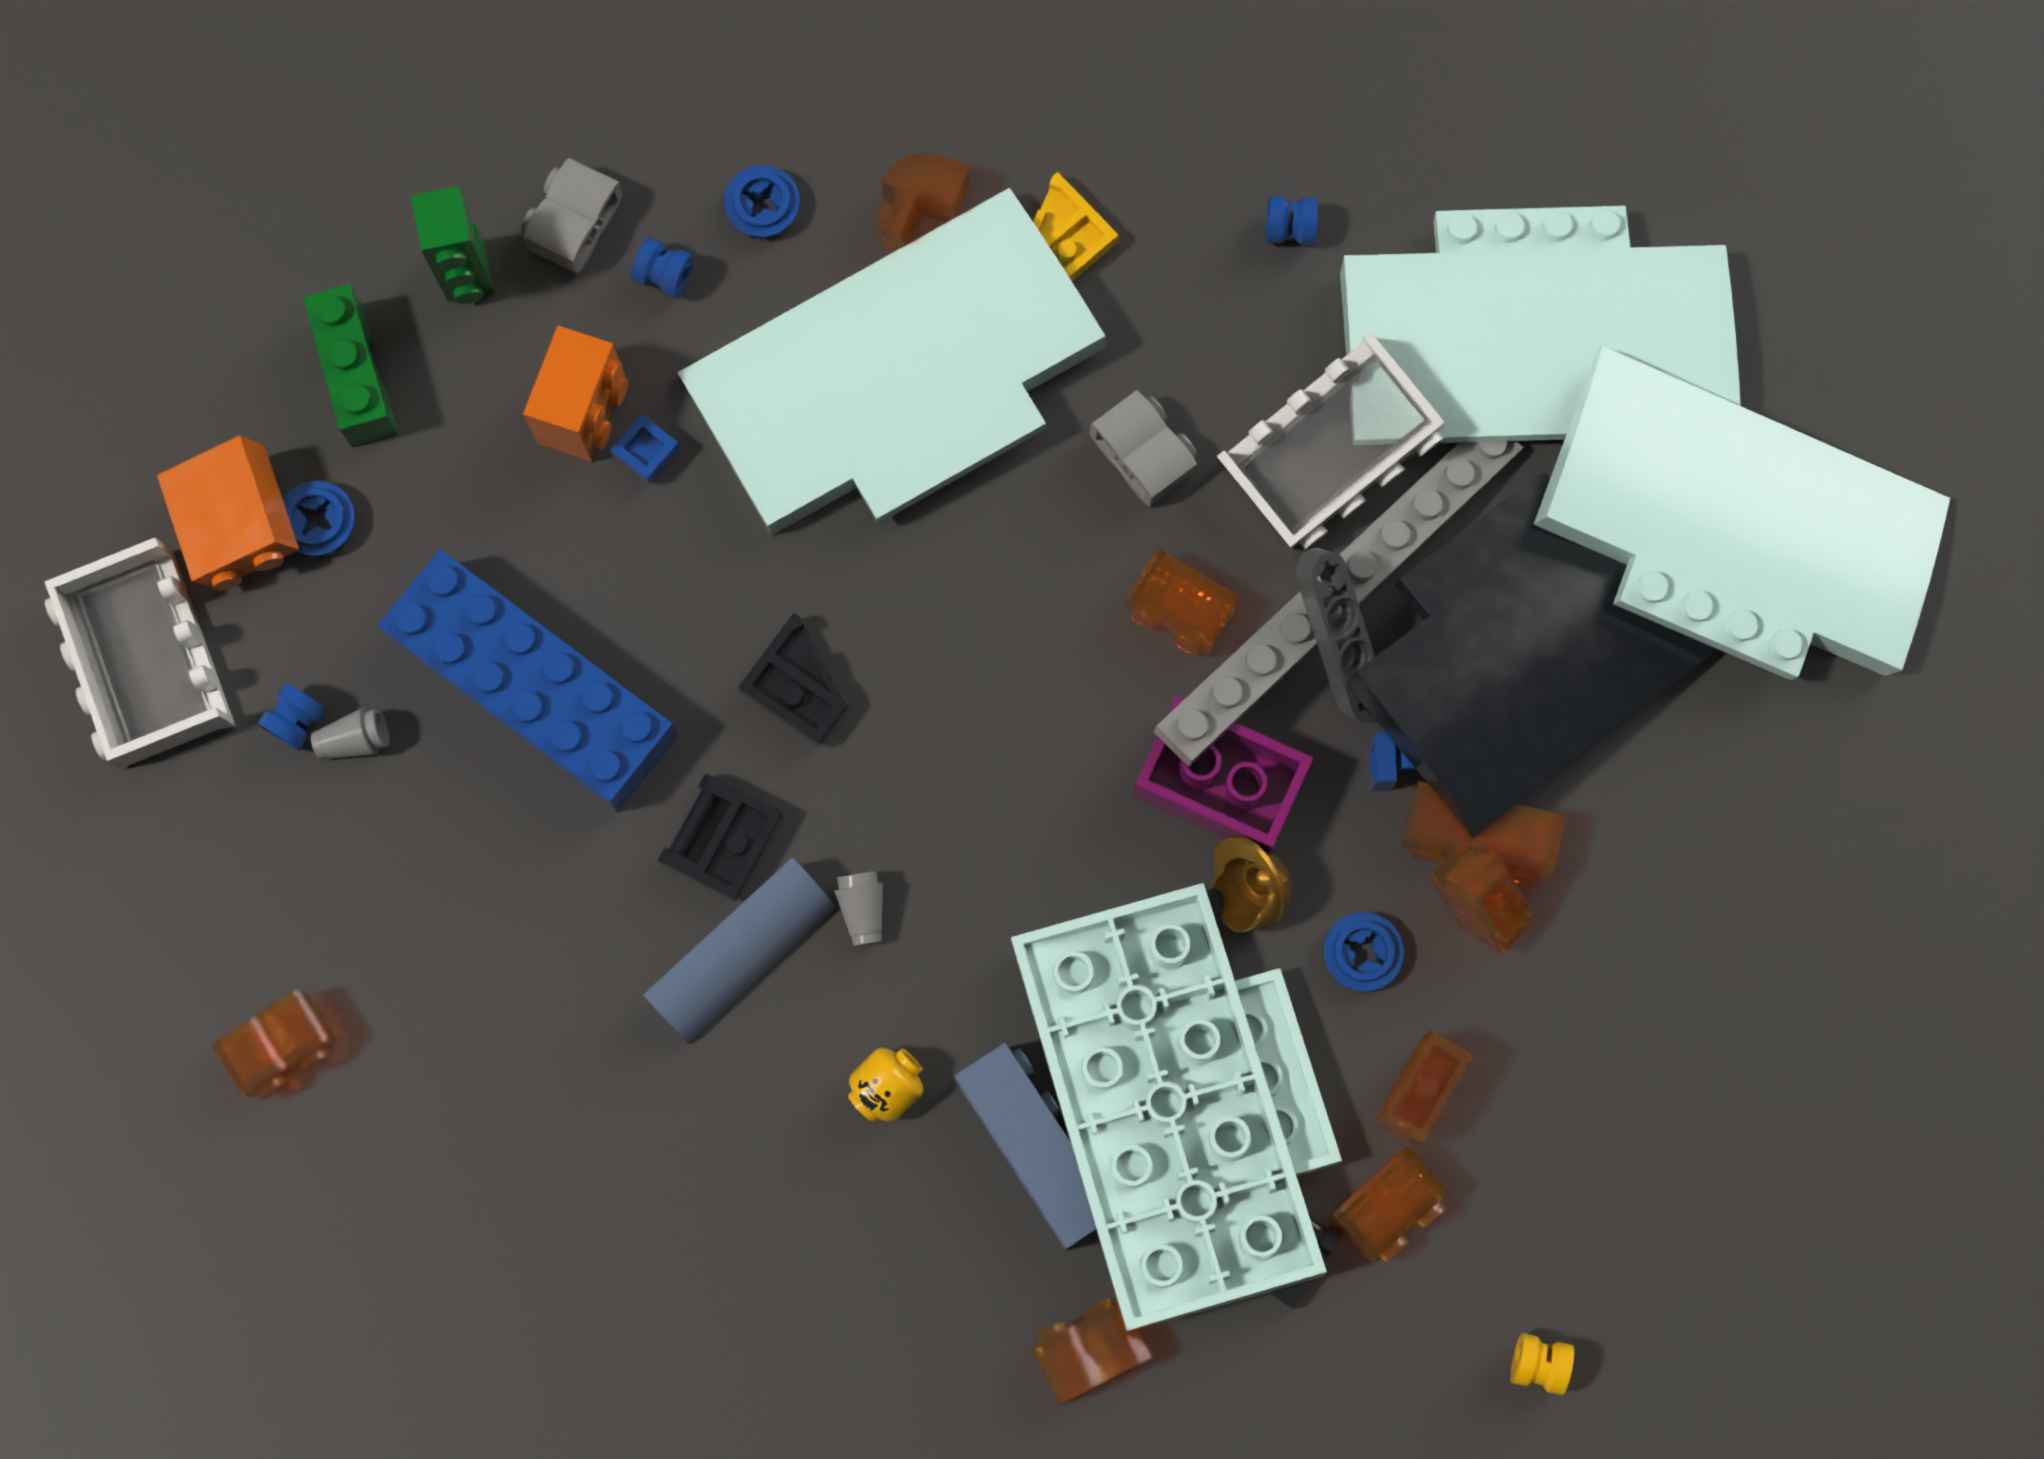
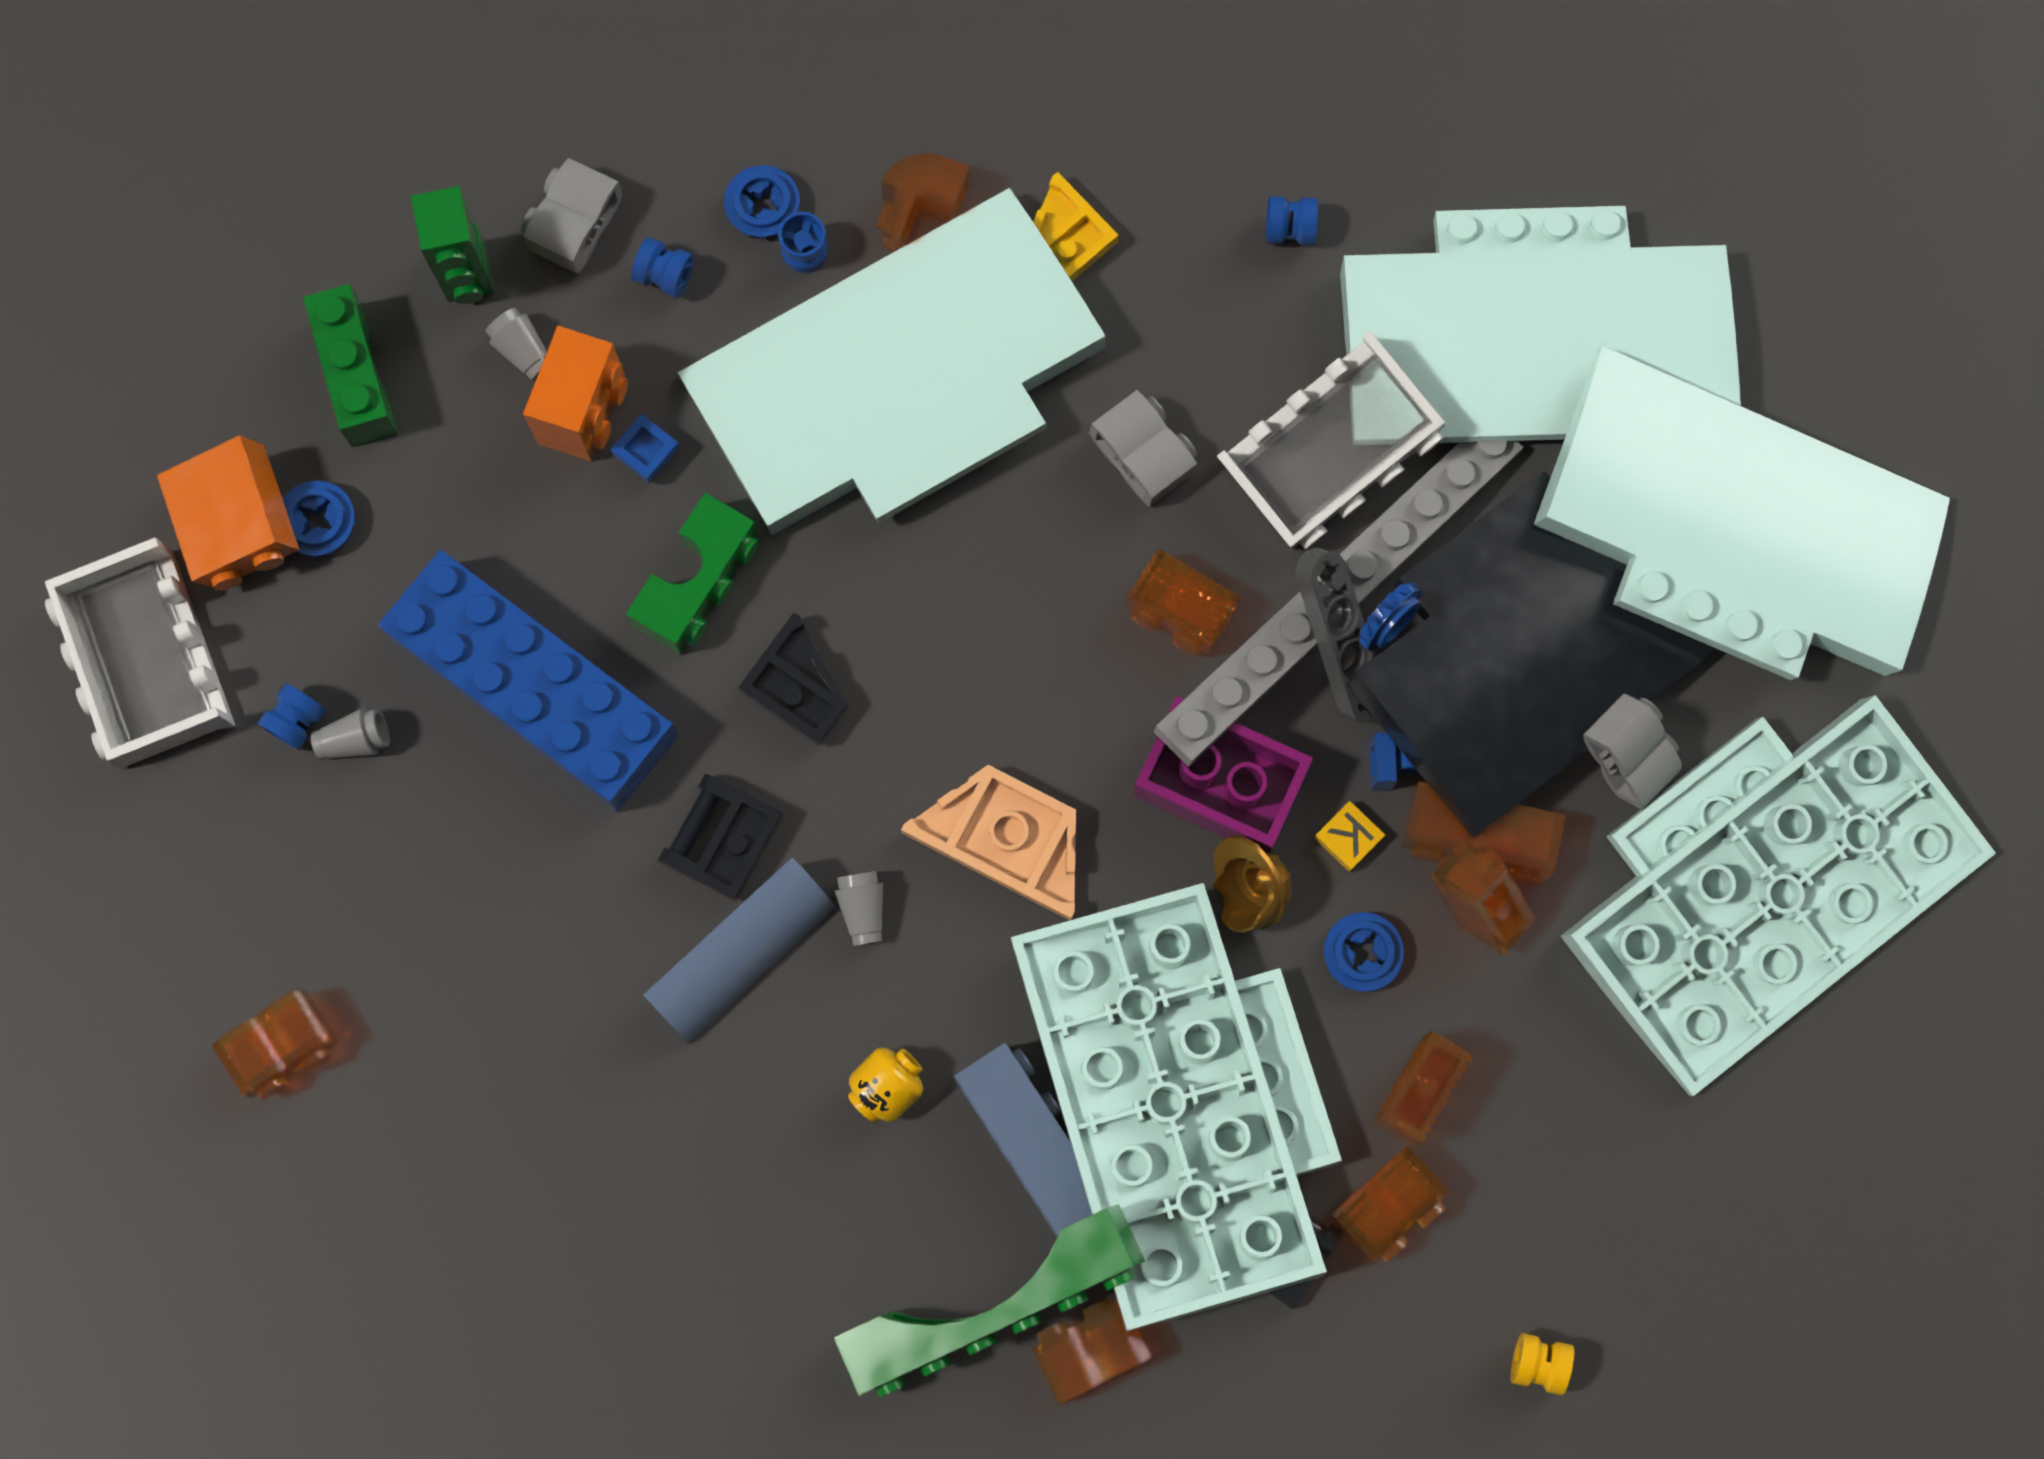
none -> light grey cone [485,308,547,381]
none -> green arch [626,492,760,655]
none -> blue wheel [778,211,828,274]
none -> arch [834,1204,1145,1398]
none -> light nougat wing [901,765,1076,921]
none -> yellow tile [1314,801,1385,872]
none -> blue gear [1359,582,1422,651]
none -> light aqua slope [1560,695,1996,1096]
none -> light grey brick [1583,694,1682,810]

